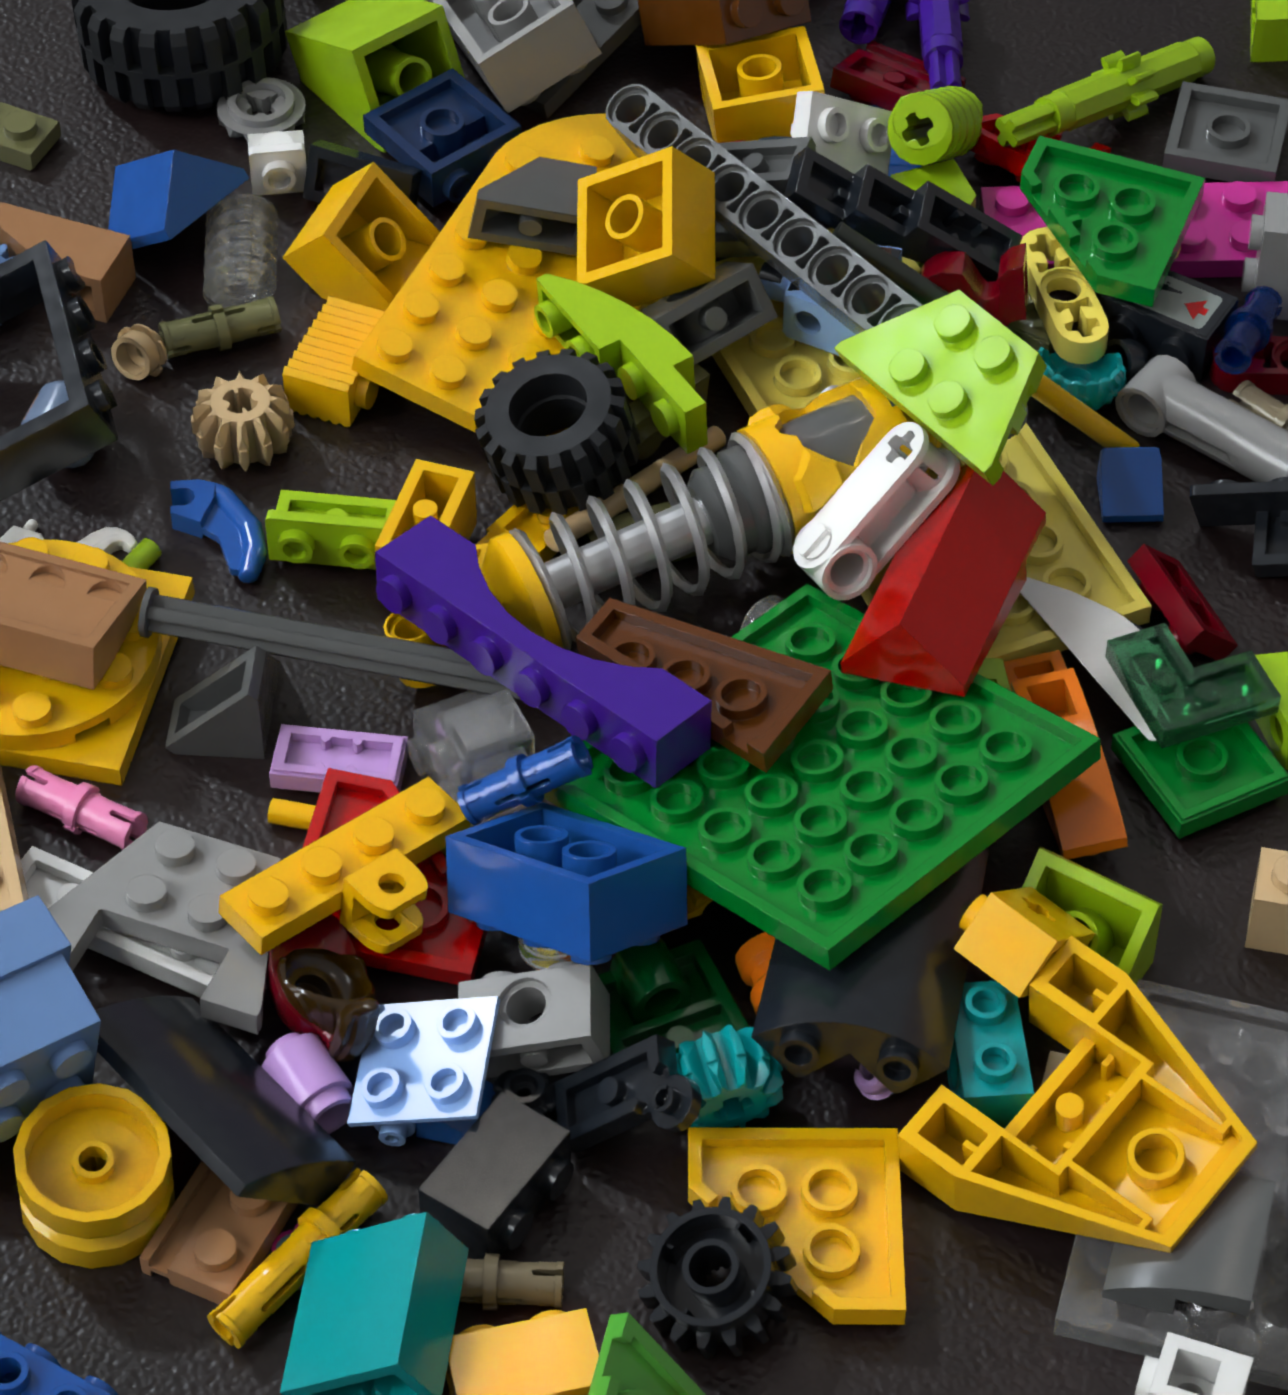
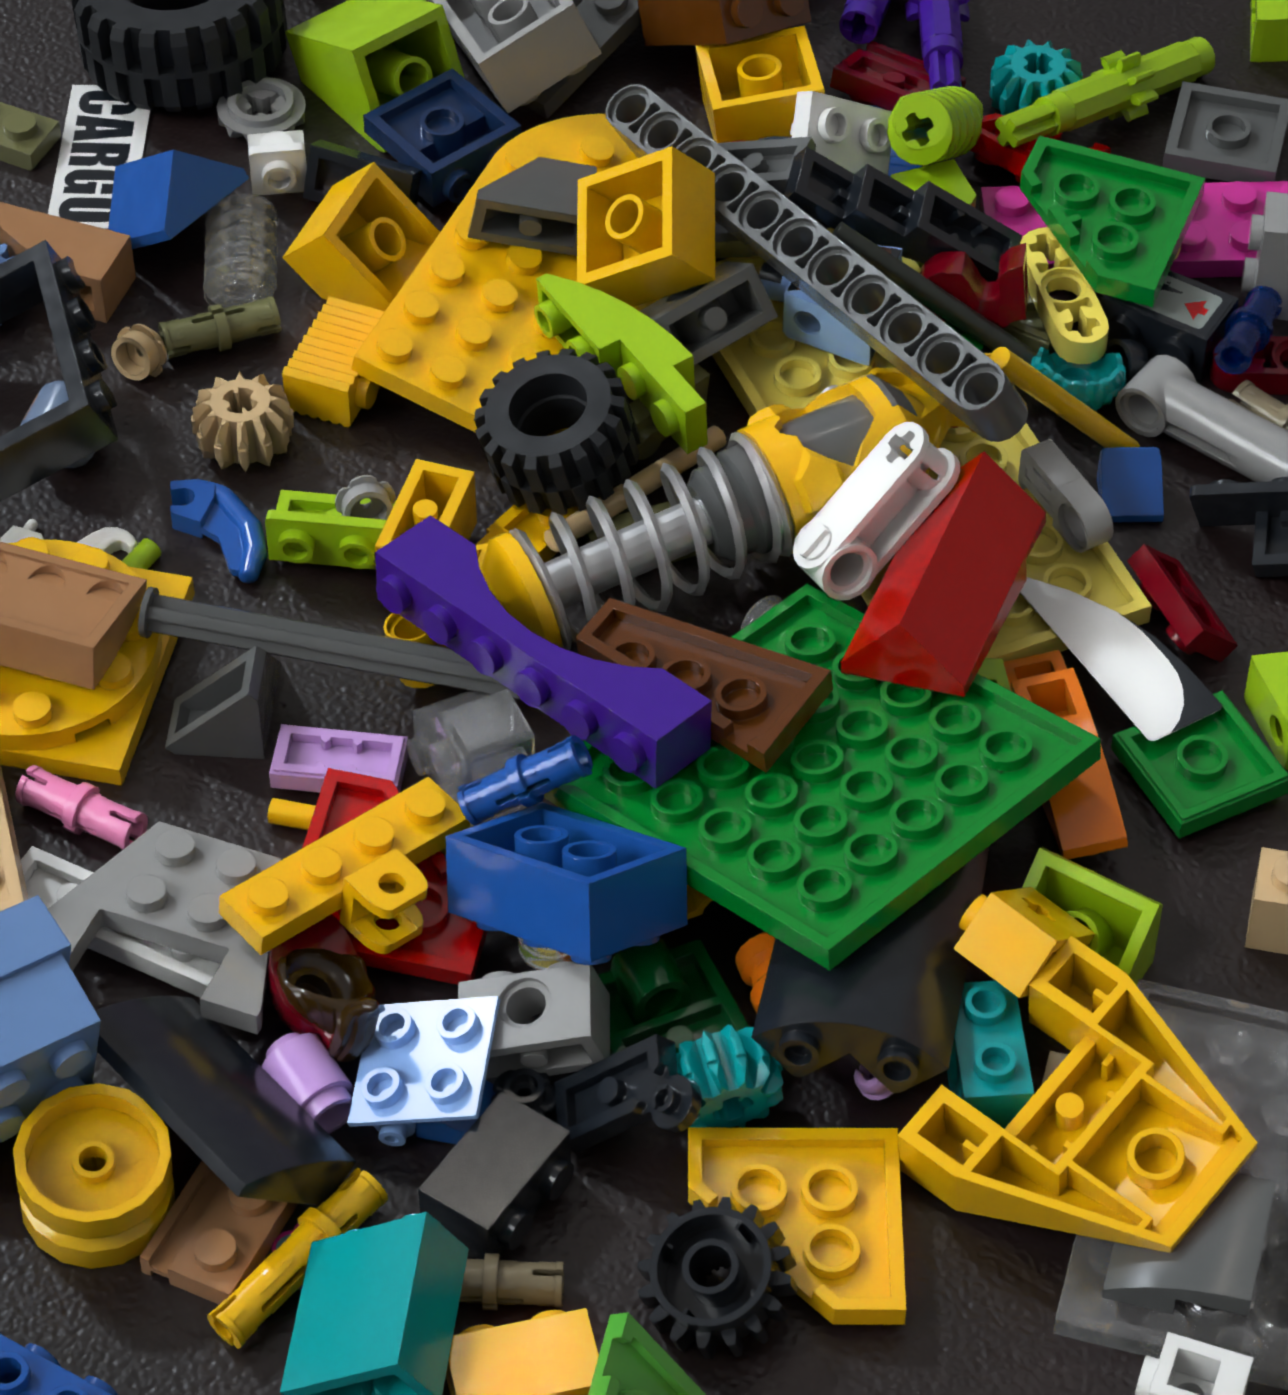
lime wing [834,290,1047,486] -> none
clear green plate [1105,623,1281,749] -> none
none -> sticker [48,85,150,229]
none -> light grey plate [335,475,396,520]
none -> teal gear [989,39,1083,115]
none -> light grey piece [1018,439,1113,553]

